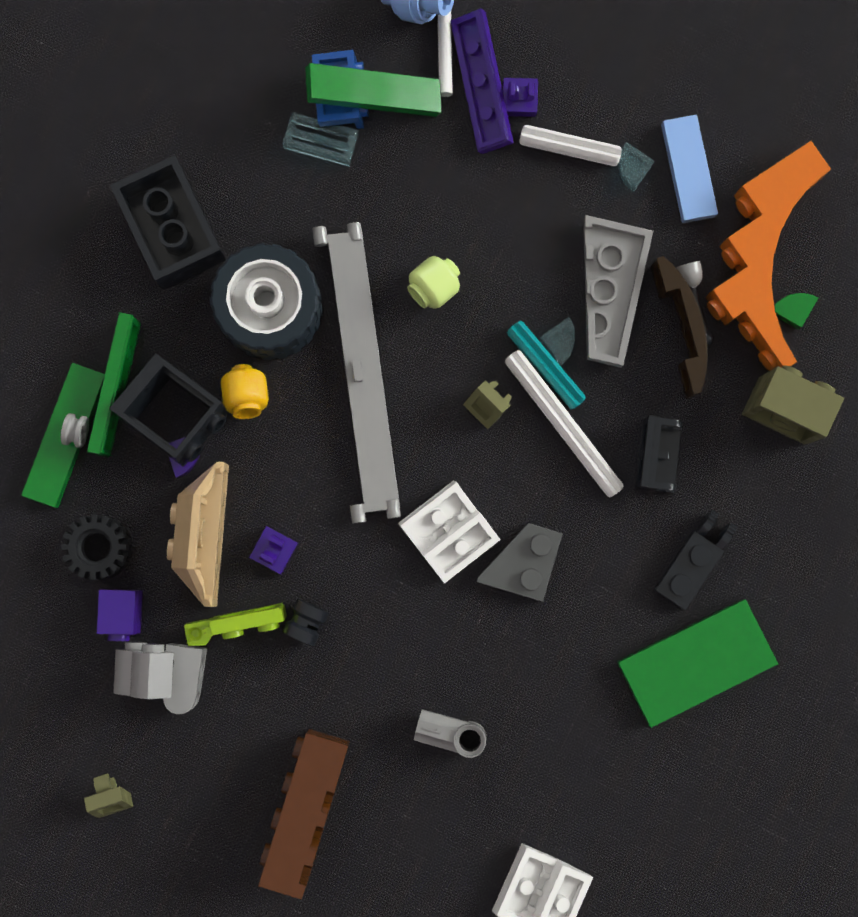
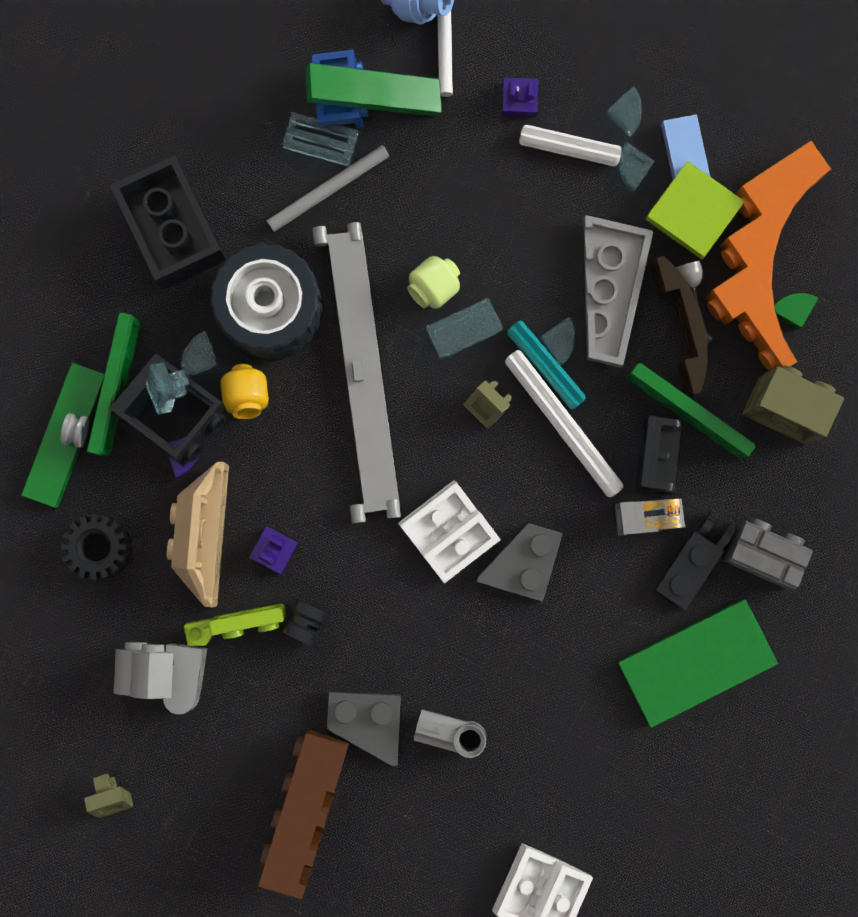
dark purple brick [97,589,143,641] -> none
dark purple tile [450,8,514,154] -> none
none -> clear light blue tile [145,362,189,415]
none -> clear light blue tile [181,331,218,377]
none -> light grey bar [266,145,389,232]
none -> dark grey wing [327,691,401,766]
none -> clear light blue tile [425,298,504,360]
none -> clear light blue tile [607,86,642,137]
none -> light grey leg [614,499,685,536]
none -> green tile [626,363,756,460]
none -> lime tile [645,161,745,260]
none -> flat silver brick [723,518,813,590]

